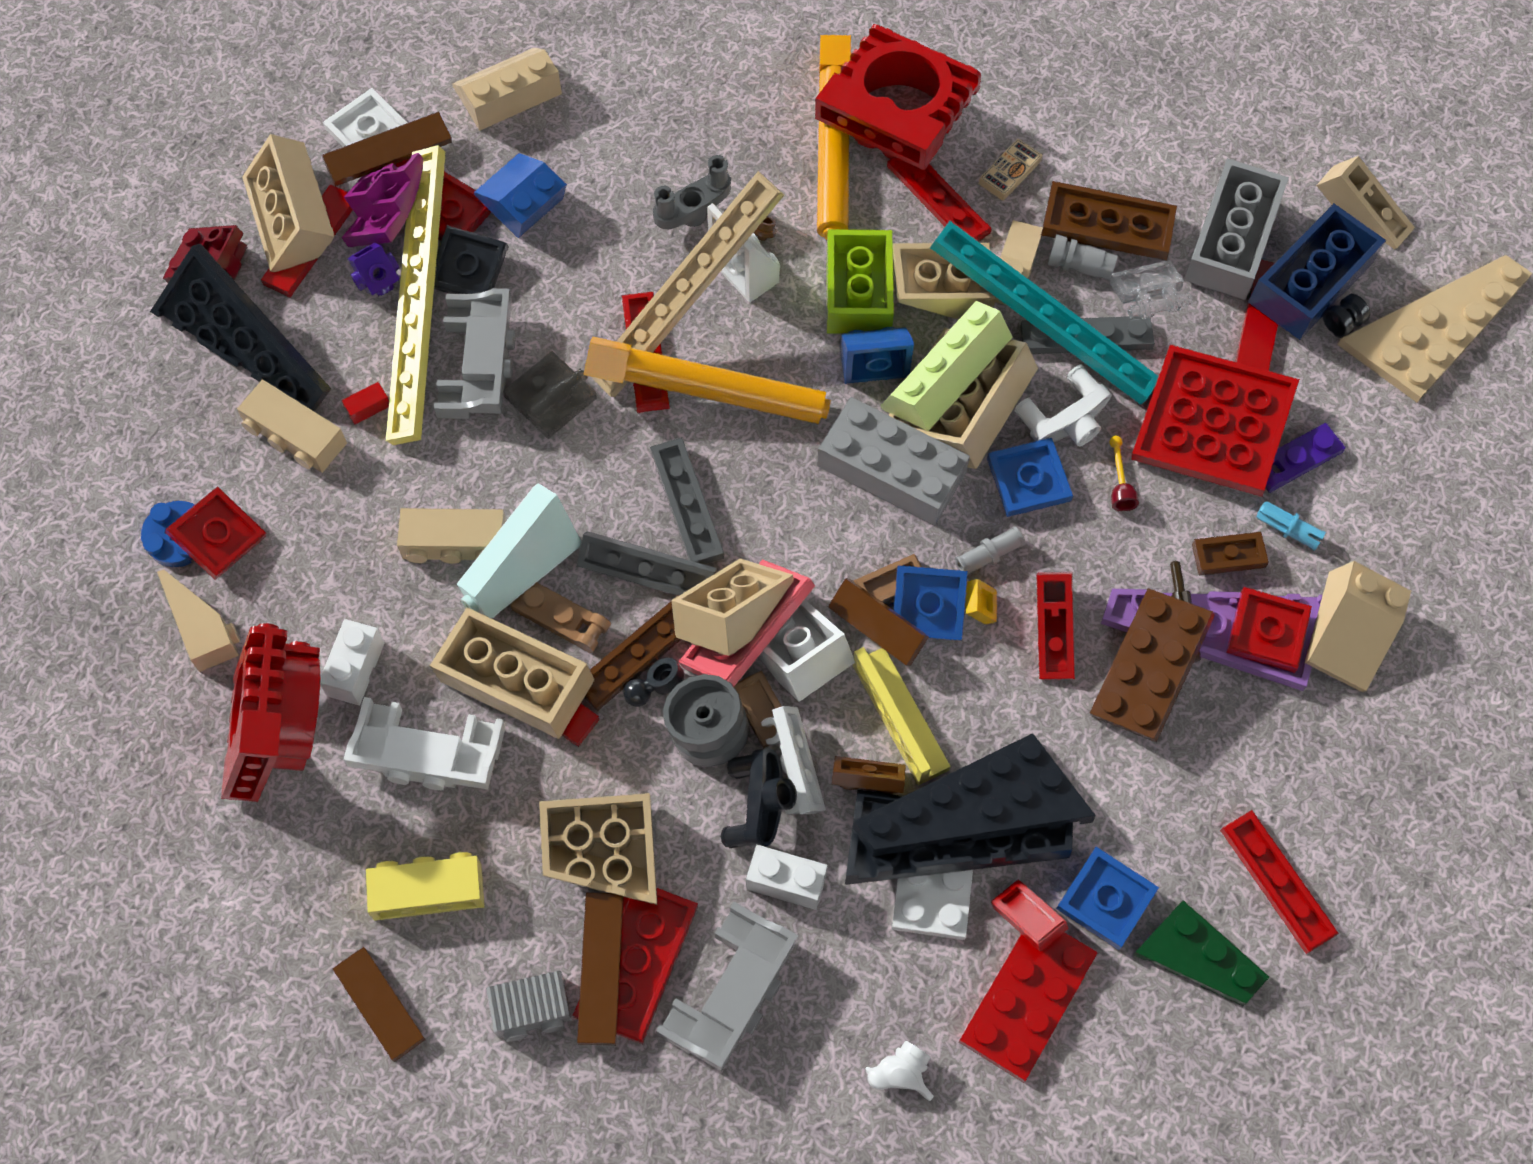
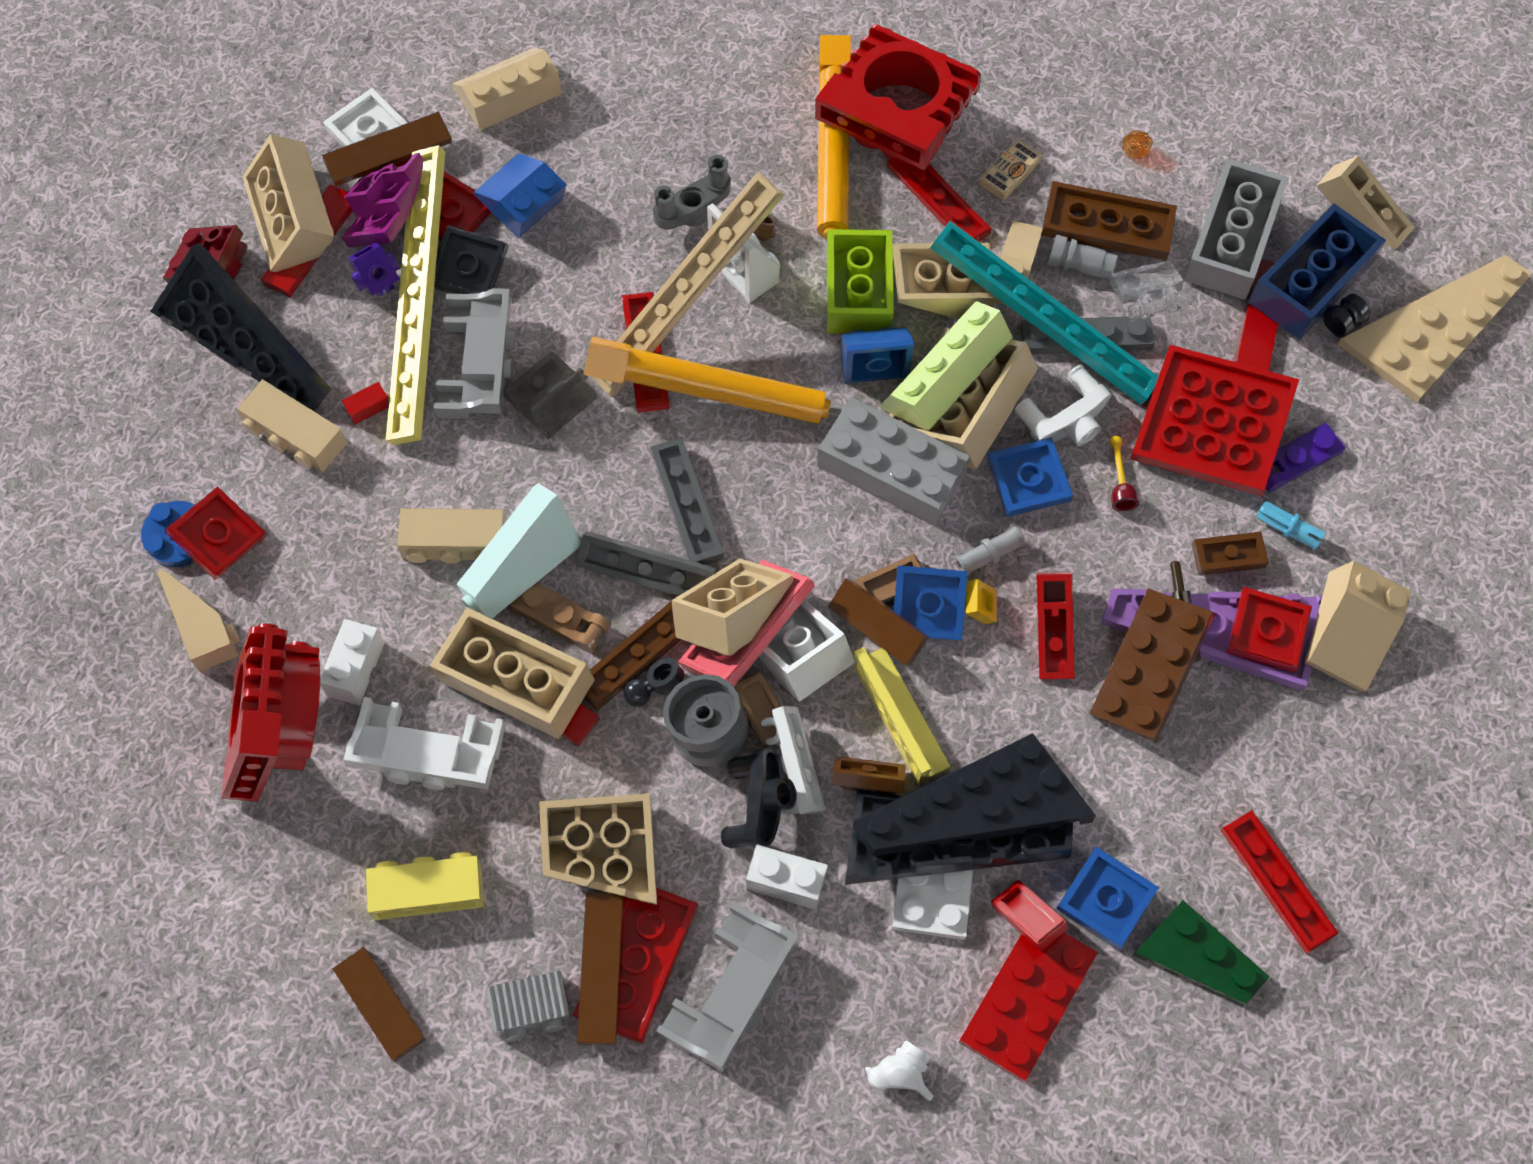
none -> clear orange plate [1122,130,1153,159]

